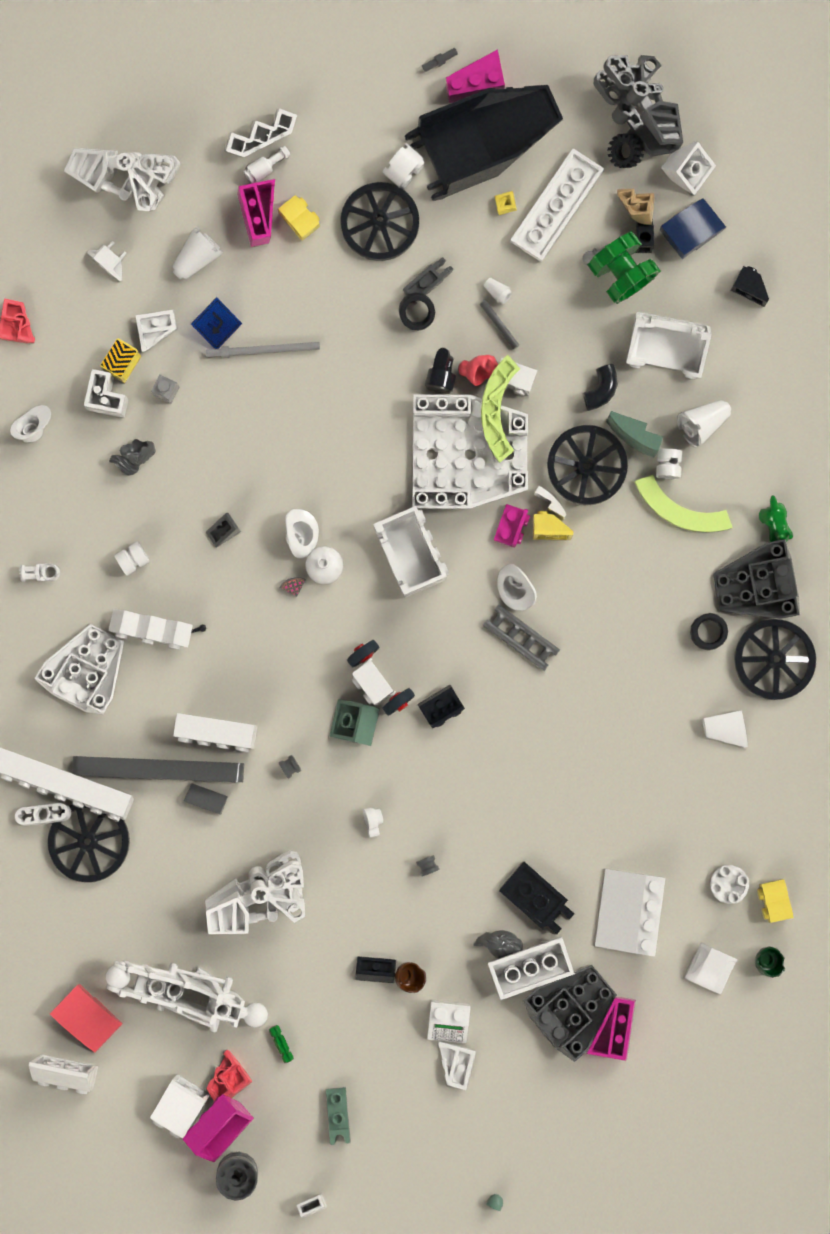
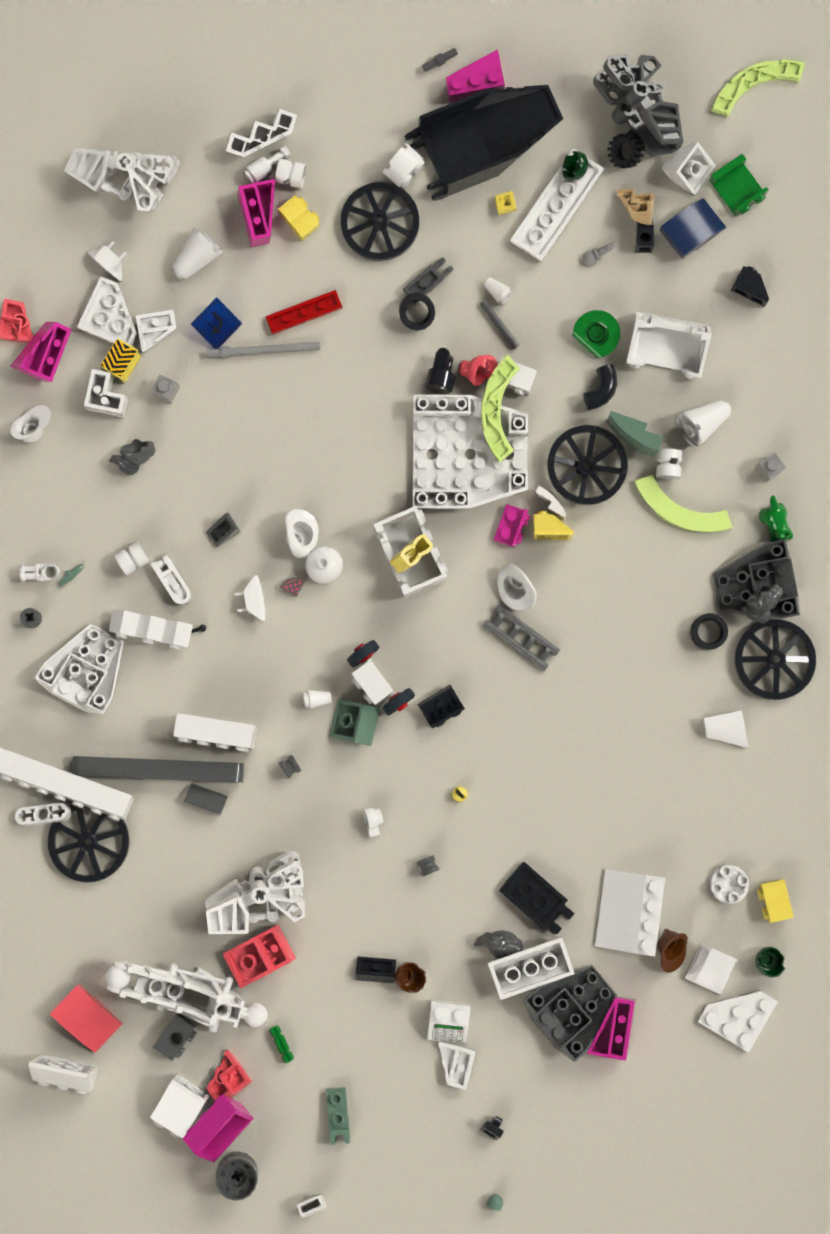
green piece [587,231,661,304] -> none
none -> dark pink wedge [10,322,72,382]
none -> dark grey wheel [20,608,42,628]
none -> sand green helmet [59,564,84,586]
none -> white plate [77,276,137,346]
none -> white plate [151,554,191,605]
none -> dark grey brick [153,1013,197,1061]
none -> coral slope [223,924,296,989]
none -> white piece [235,575,265,621]
none -> red tile [265,290,343,335]
none -> white wheel [275,159,307,189]
none -> white cone [303,690,332,709]
none -> light yellow brick [390,534,433,573]
none -> light yellow hinge [452,787,468,802]
none -> black tile [480,1116,504,1141]
none -> dark green hair [562,151,589,180]
none -> green hat [572,310,620,358]
none -> reddish brown piece [657,929,688,973]
none -> white plate [697,991,778,1052]
none -> green panel [709,154,769,216]
none -> yellowish green tile [711,59,805,117]
none -> dark grey hair [741,584,783,623]
none -> light grey brick [756,452,786,482]

